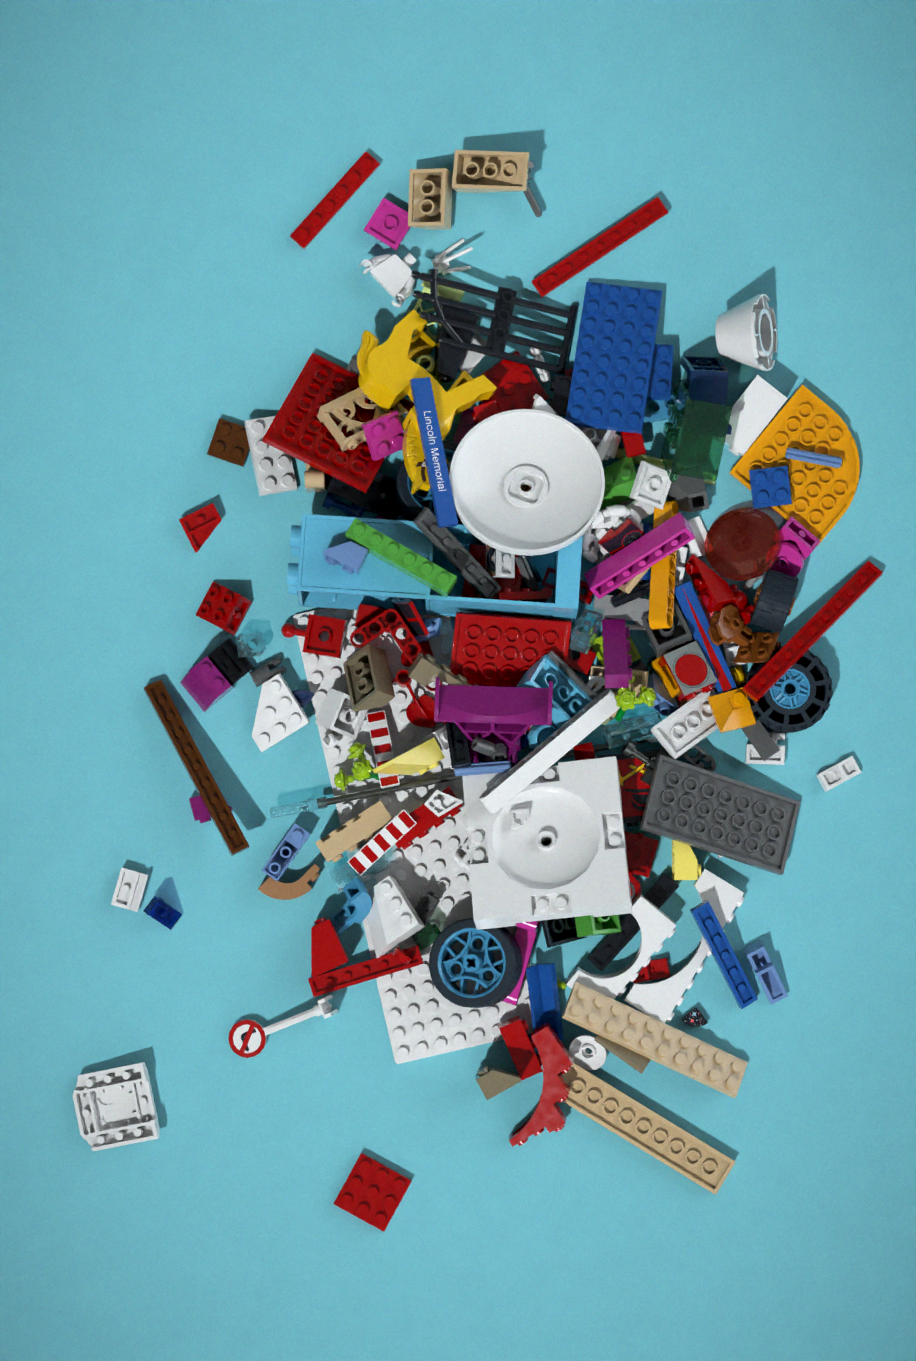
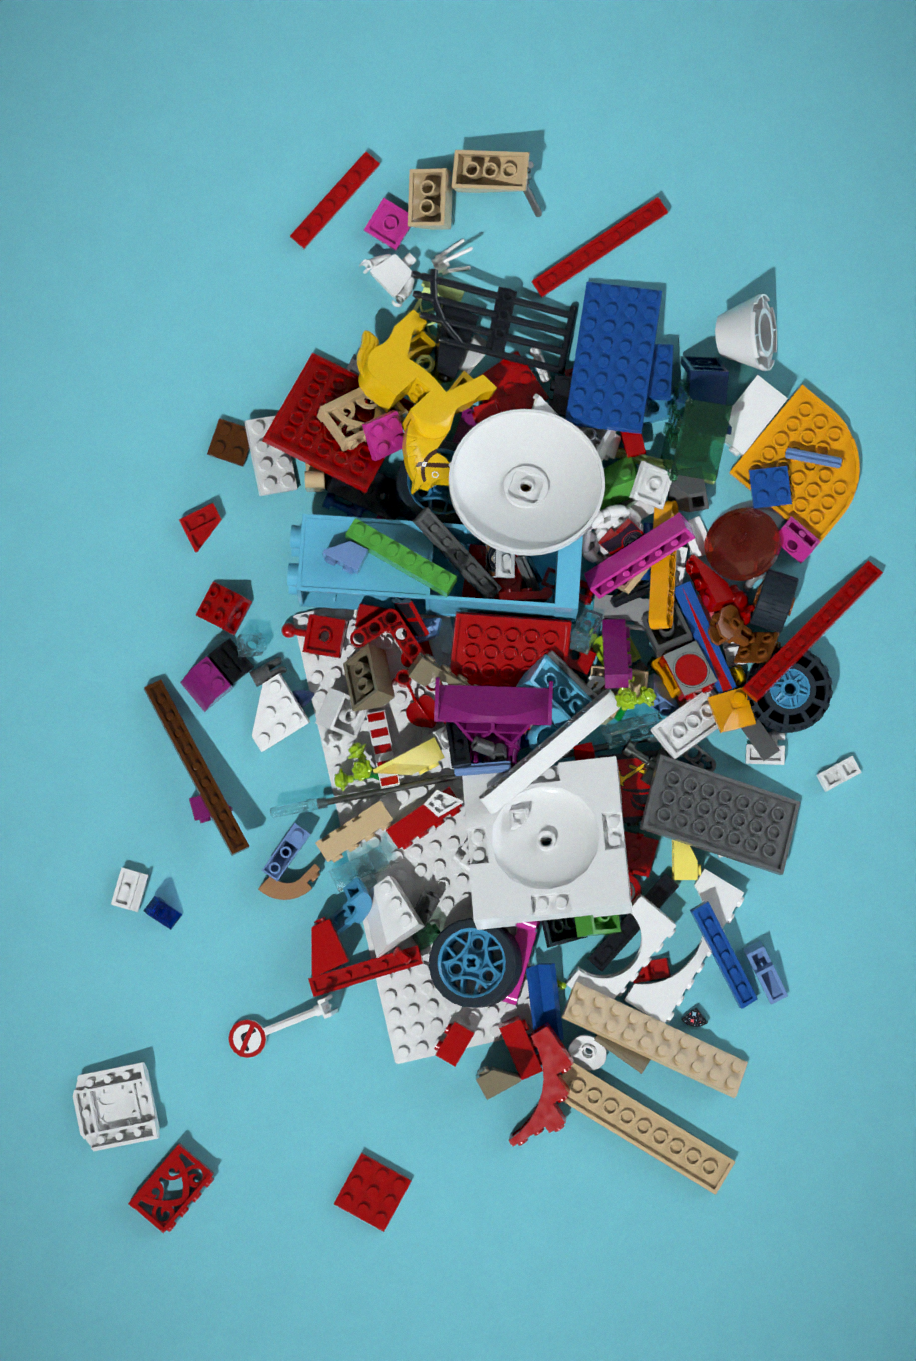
tile [347,809,417,876] -> none
blue tile [410,377,458,528] -> none
dark pink plate [766,542,804,577] -> none
none -> red fence [128,1143,214,1234]
none -> red brick [434,1021,475,1067]

